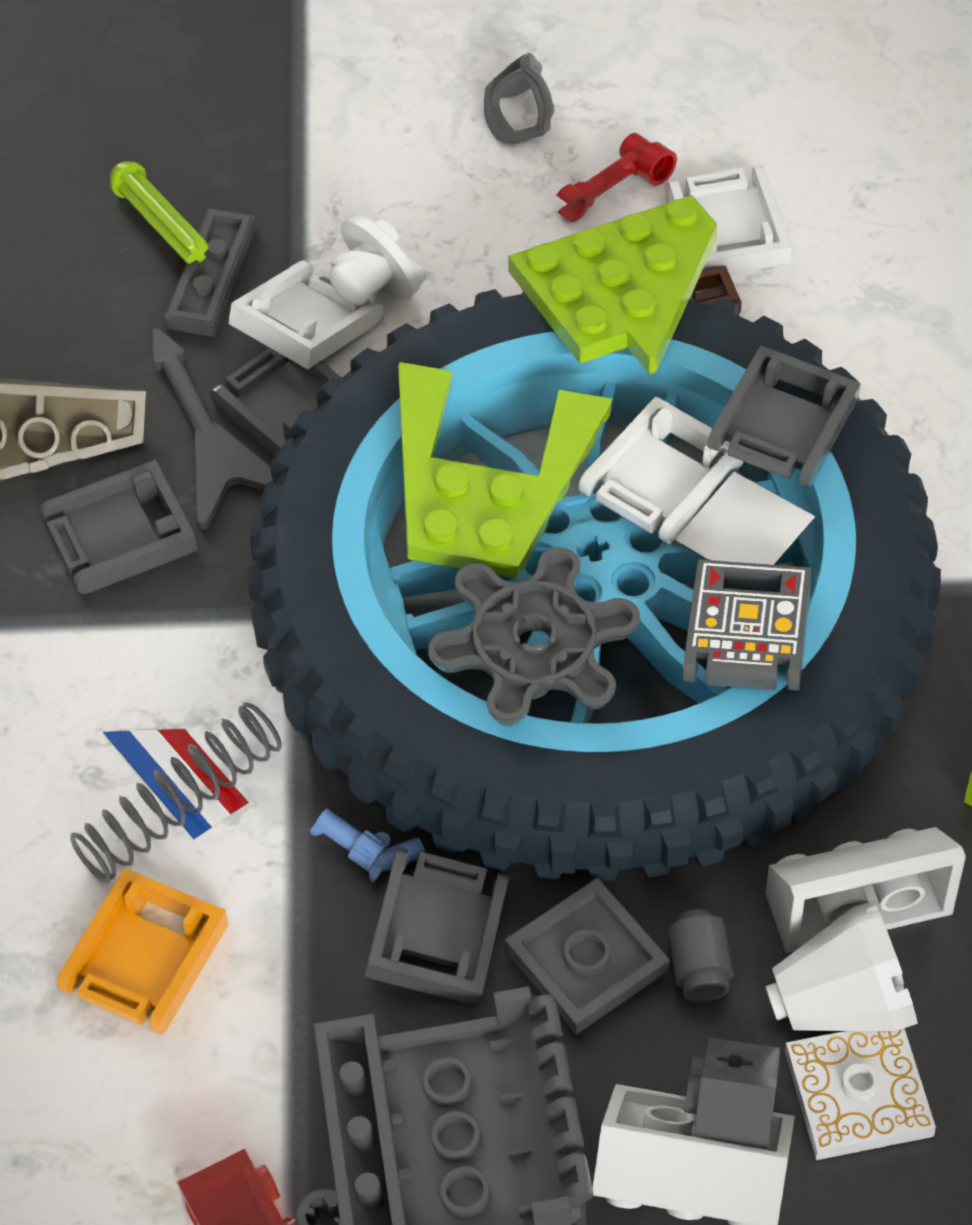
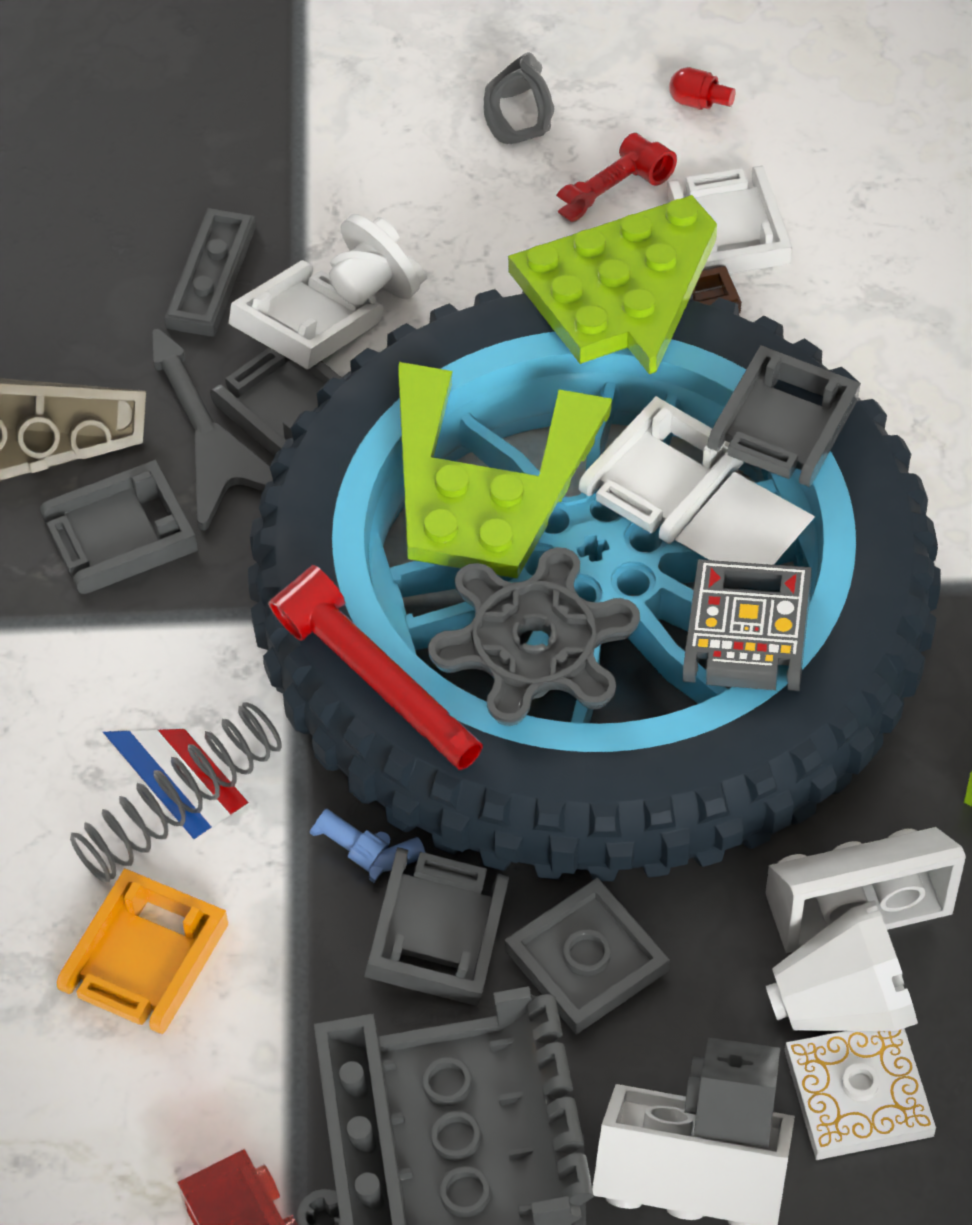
lime axle [110,161,209,264] -> none
dark grey brick [667,909,734,1002] -> none
none -> red piece [268,565,483,770]
none -> red cylinder [669,67,736,110]

